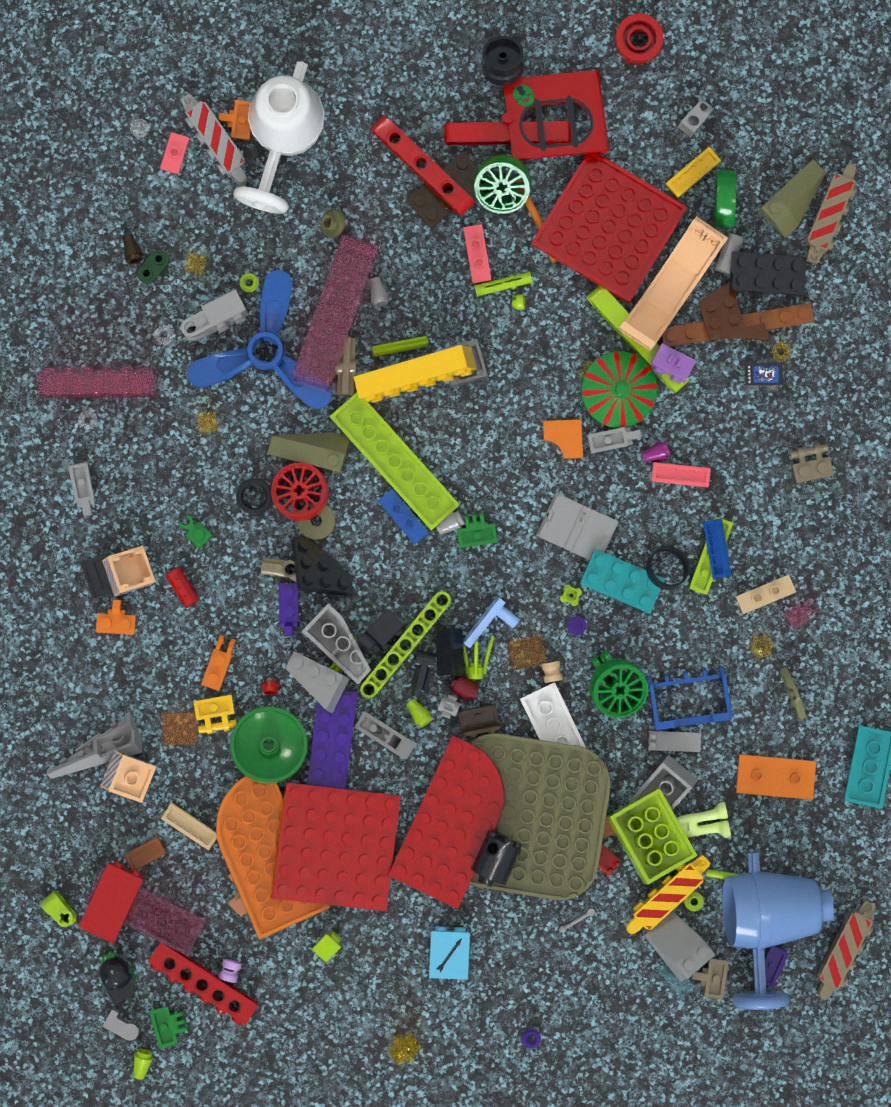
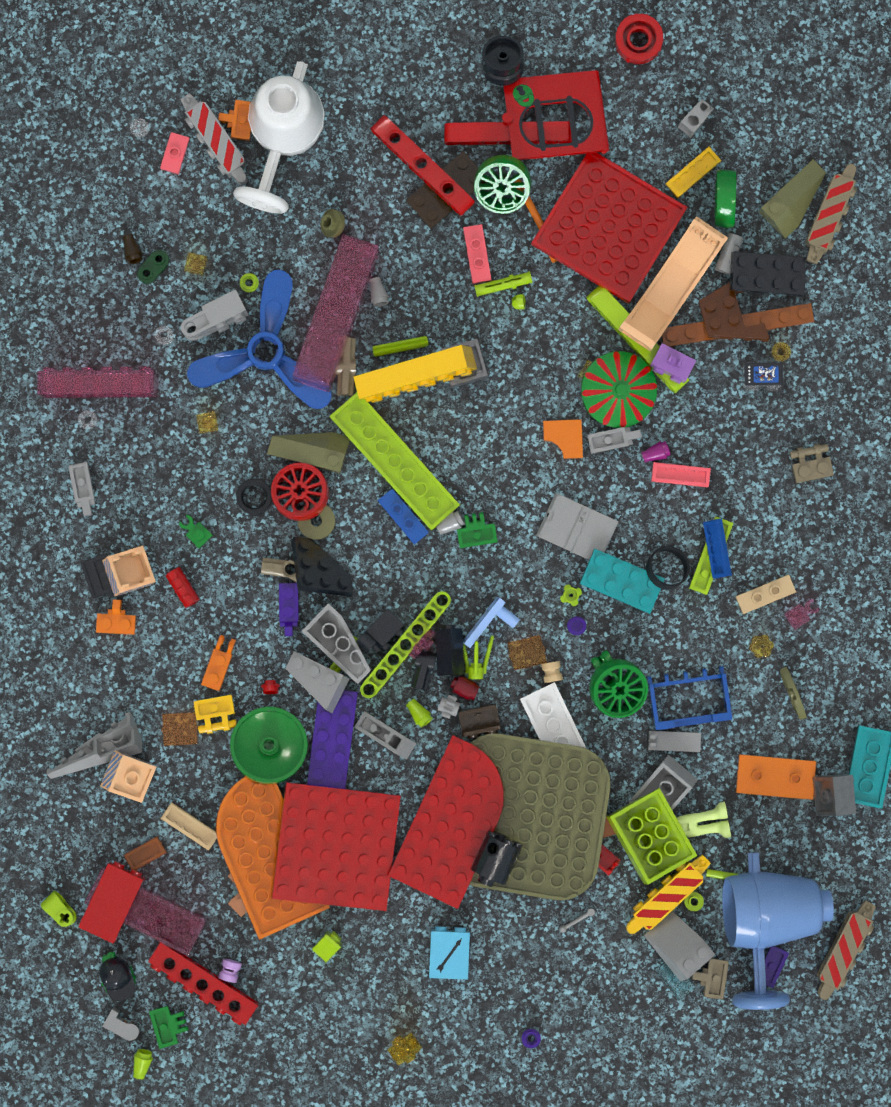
none -> clear pink plate [408,629,436,659]
none -> flat silver container [812,775,857,816]

